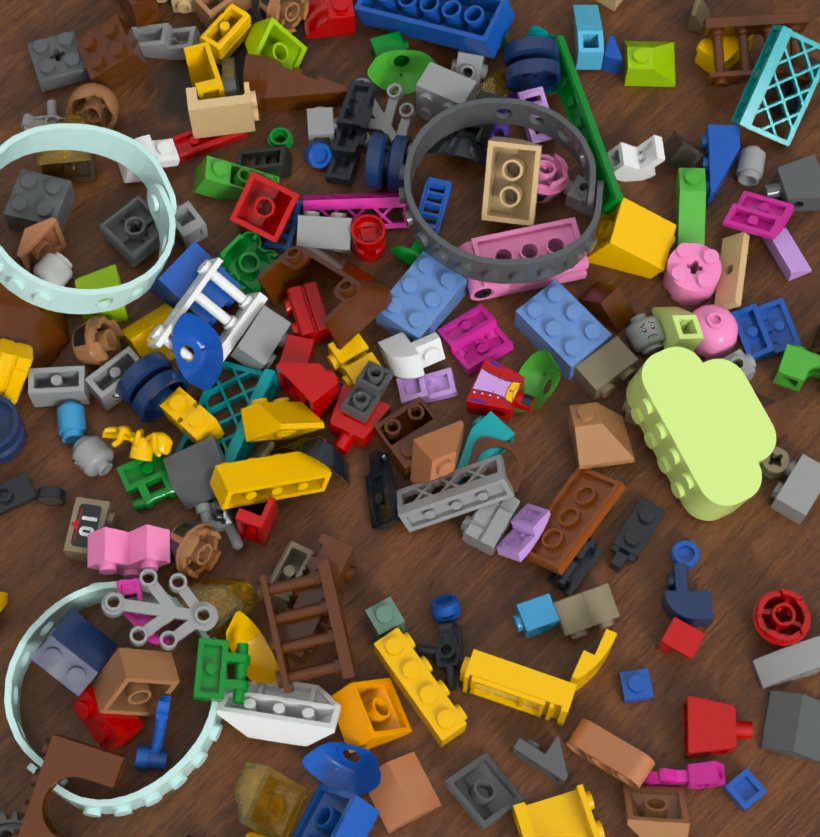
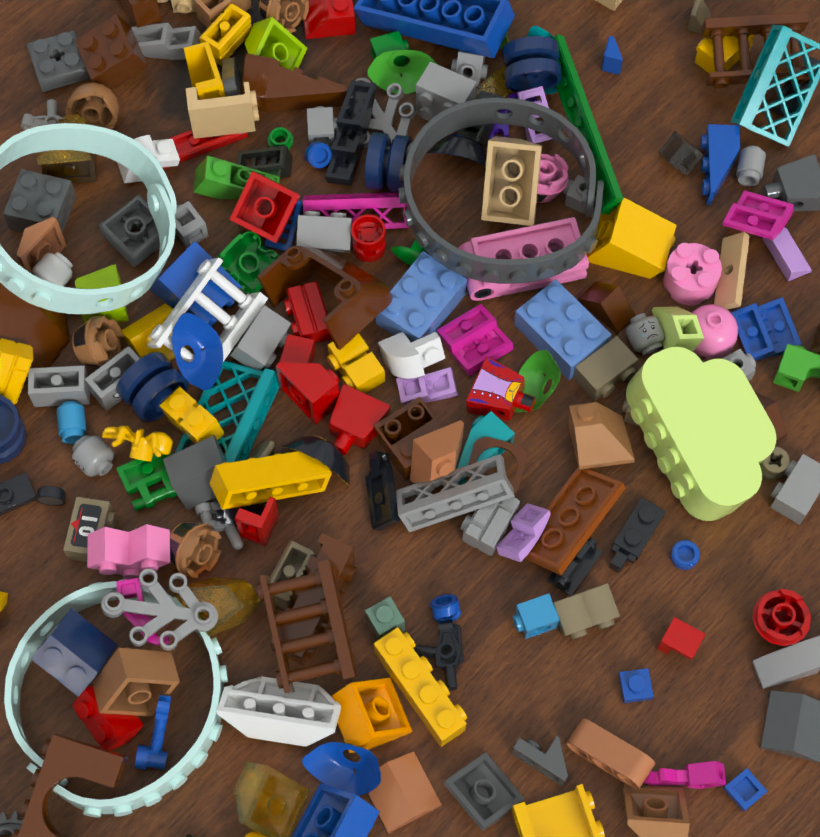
green plate [193,638,251,704] -> none
yellow piece [226,611,279,684] -> none
yellow slope [241,397,325,442] -> none
dark grey slope [341,360,394,423] -> none
blue slope [418,177,452,235] -> none
yellow door [459,649,577,726] -> none
yellow slope [570,629,617,691] -> none
medium azure slope [573,5,604,70] -> none
white brick [607,135,665,182] -> none
lime slope [624,41,676,87] -> none
dark blue brick [661,563,713,627] -> none
bright green slope [674,168,706,247] -> none
red torso [683,696,753,759] -> none

